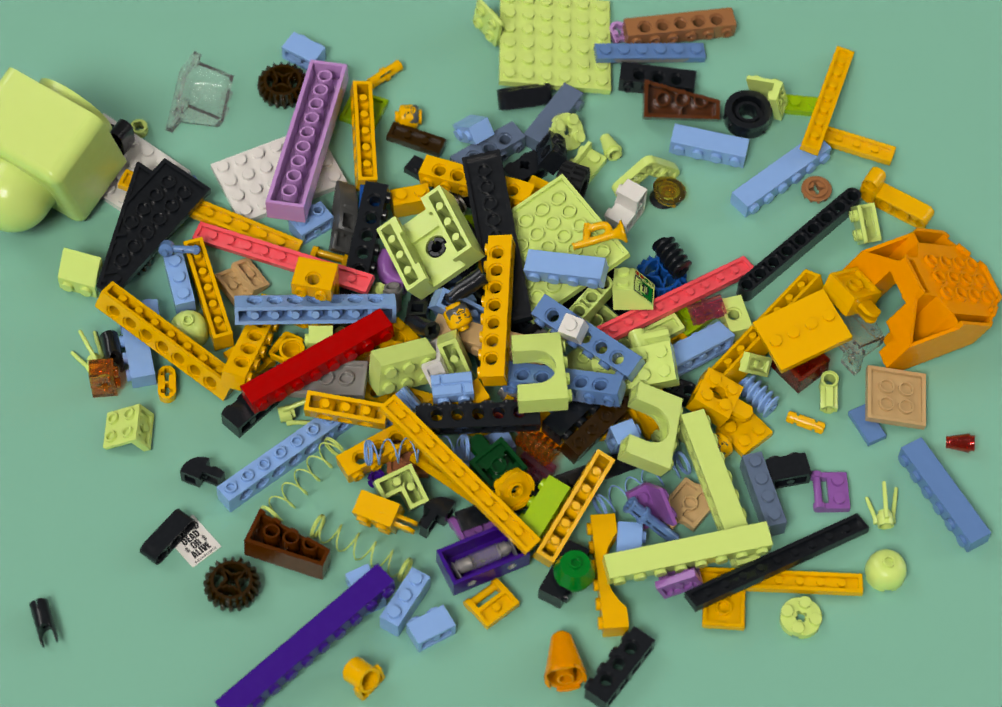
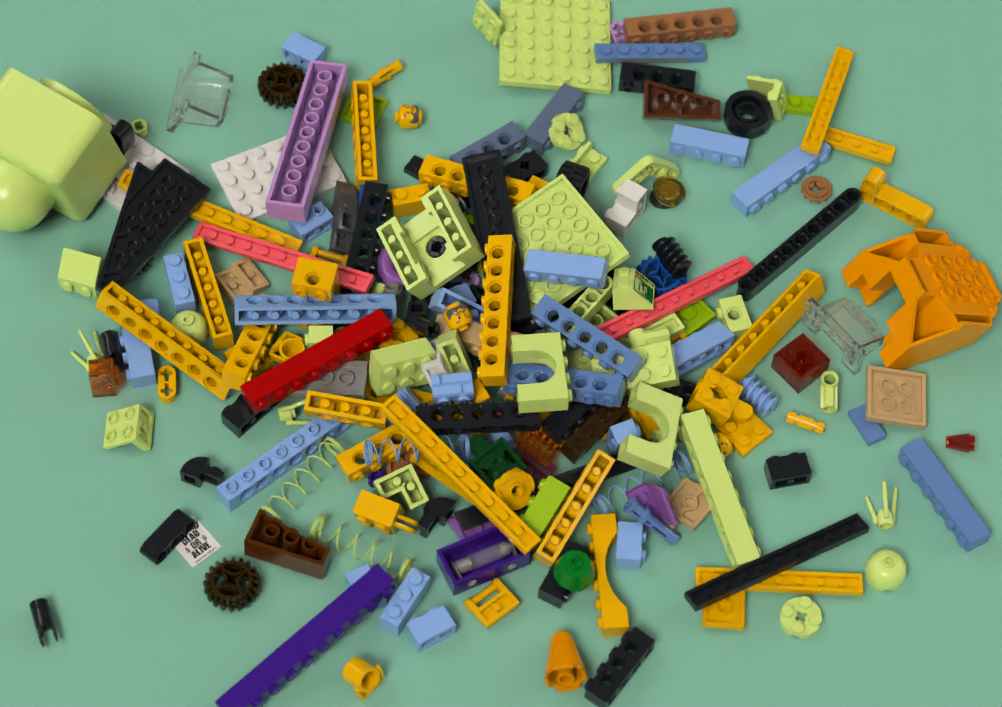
medium blue piece [158,240,201,257] -> none
dark brown plate [386,121,446,158] -> none
black piece [445,268,489,303] -> none
light blue brick [453,114,494,145] -> none
black beam [497,83,552,110] -> none
black brick [536,130,567,175] -> none
white brick [558,313,589,345] -> none
yellow piece [572,220,628,250] -> none
yellowish green cone [600,133,622,161] -> none
yellowish green brick [602,521,773,586] -> none
medium lavender bracket [655,567,703,599] -> none
clear pink hips [687,294,727,326] -> none
yellowish green plate [739,351,773,377] -> none
sand blue brick [739,451,787,536] -> none
yellow plate [752,289,853,374] -> none
medium lavender plate [810,470,850,512] -> none
yellow brick [822,267,882,324] -> none
yellowish green bracket [849,202,882,245] -> none

